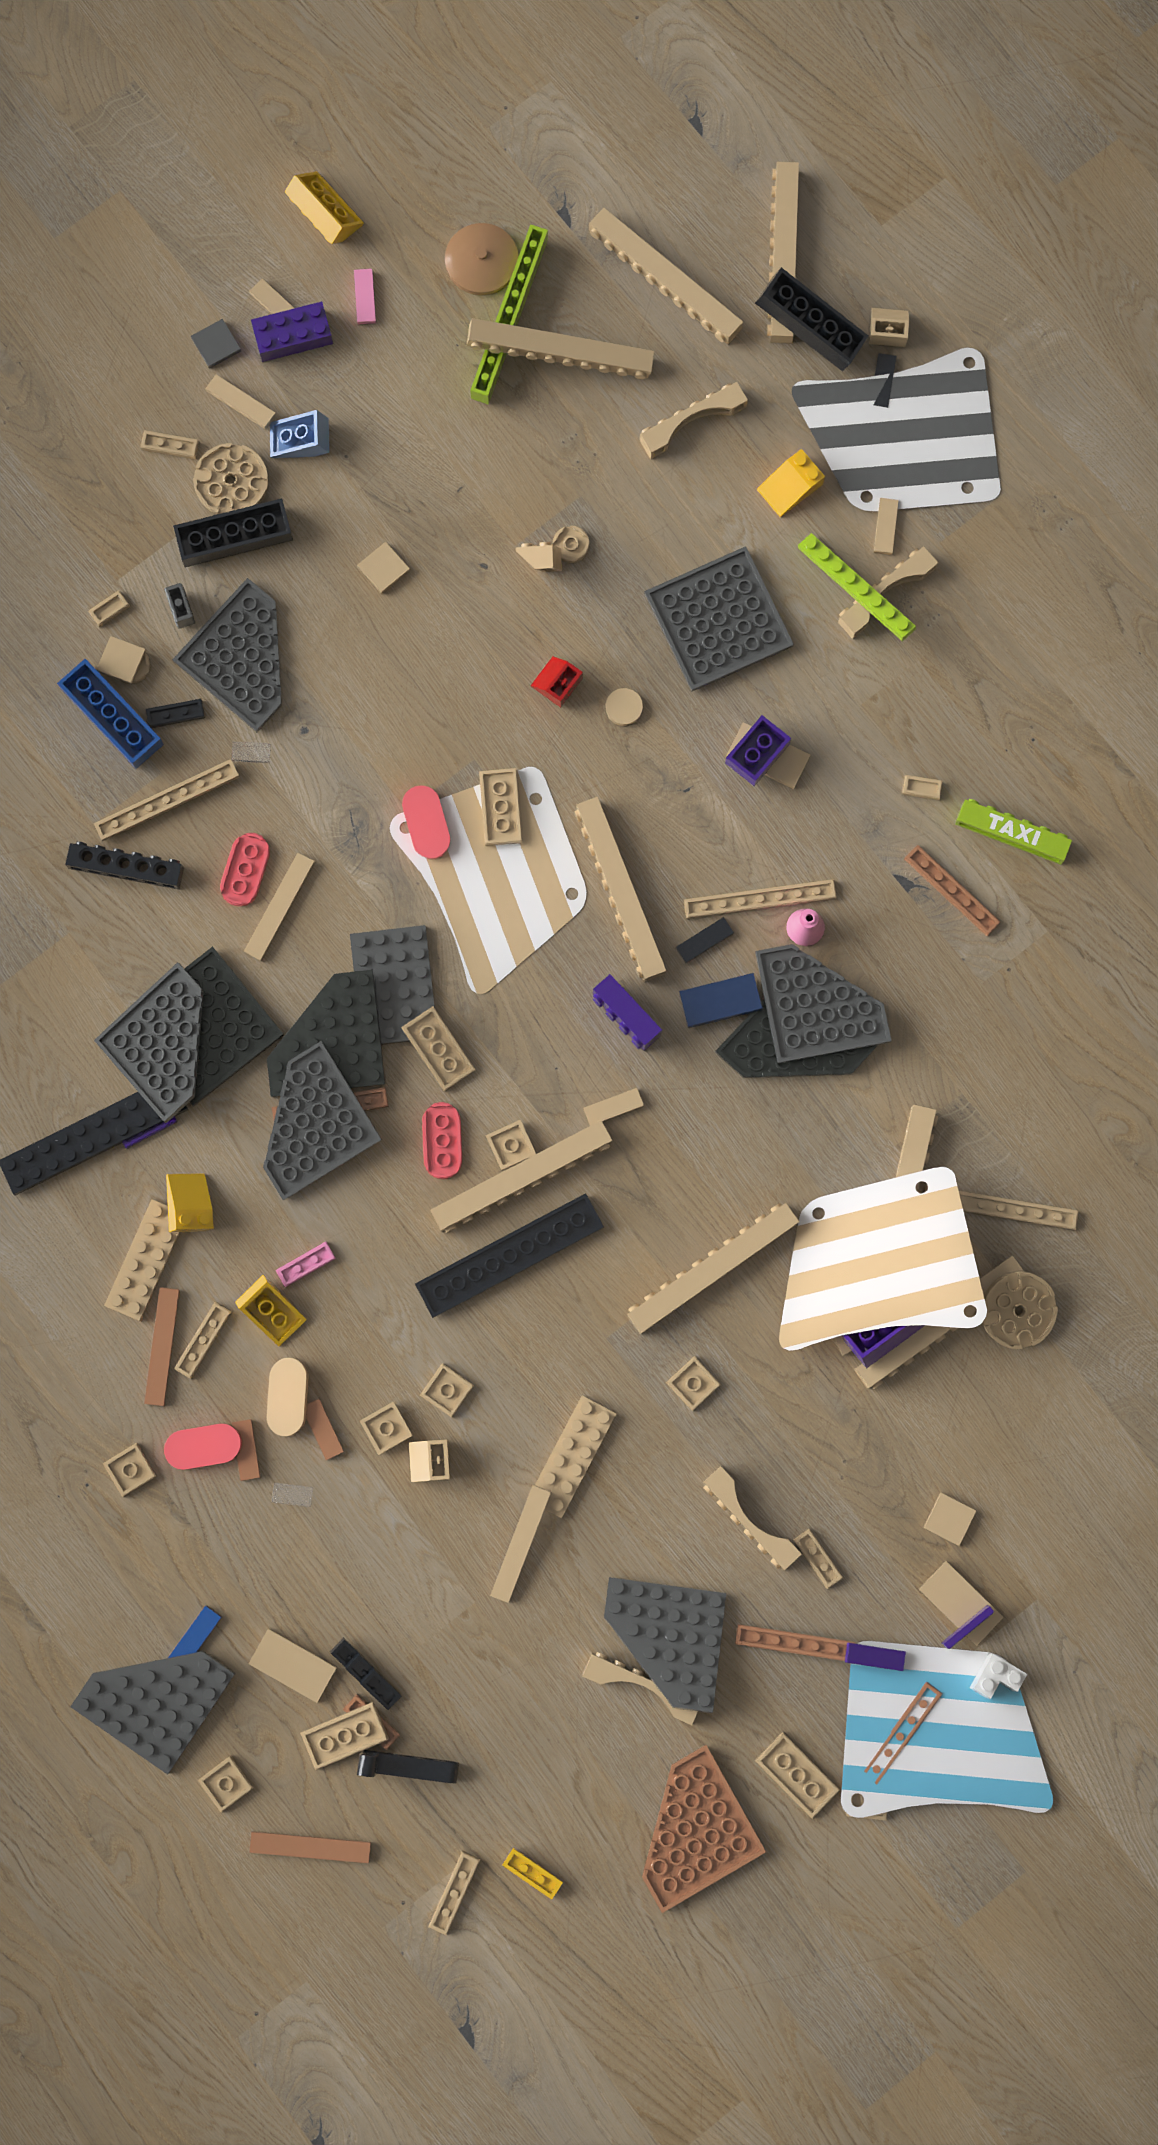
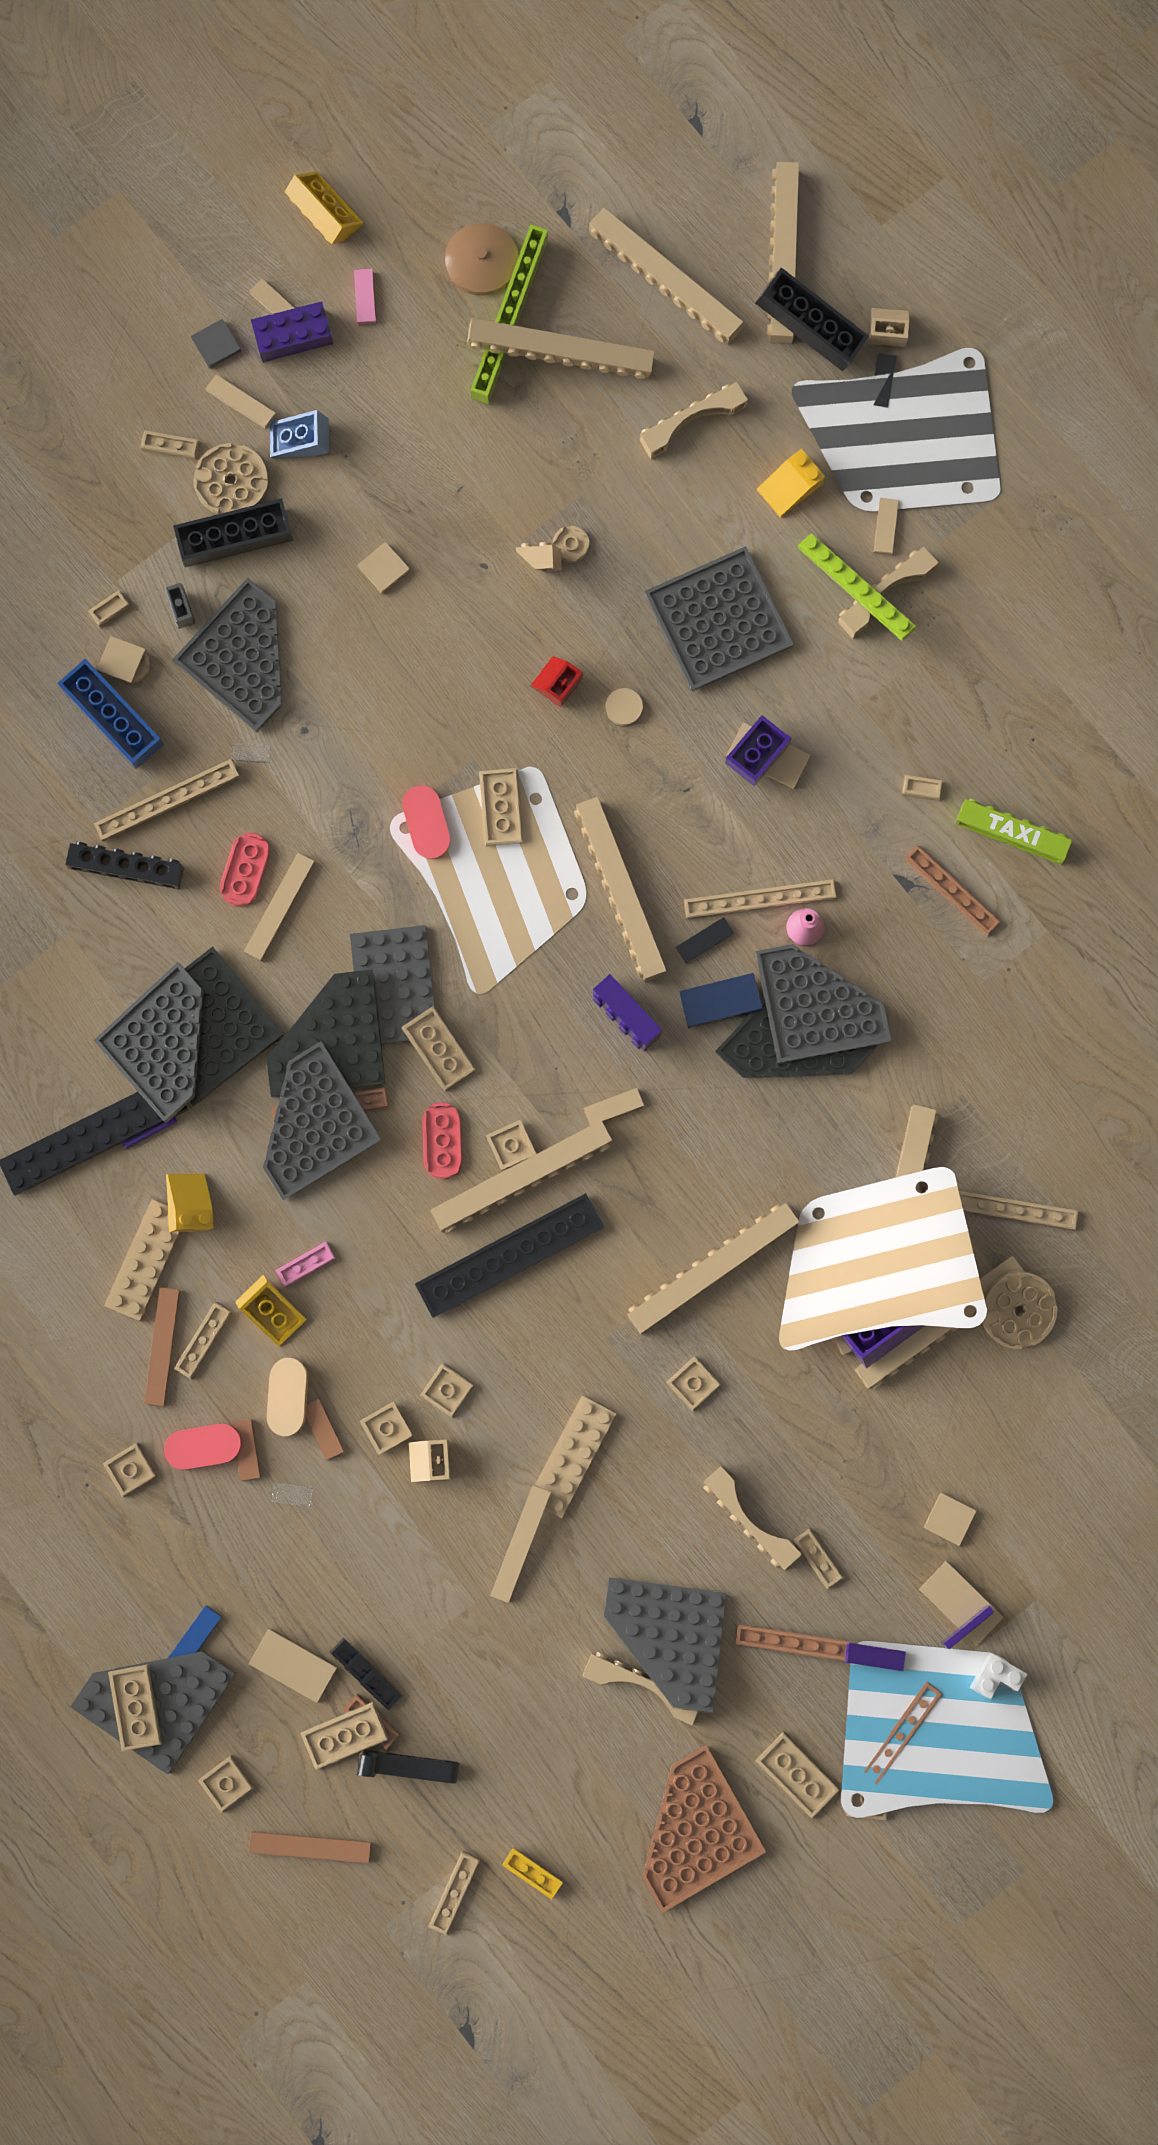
black tile [146,699,205,728] -> none
none -> tan tile [108,1664,162,1752]

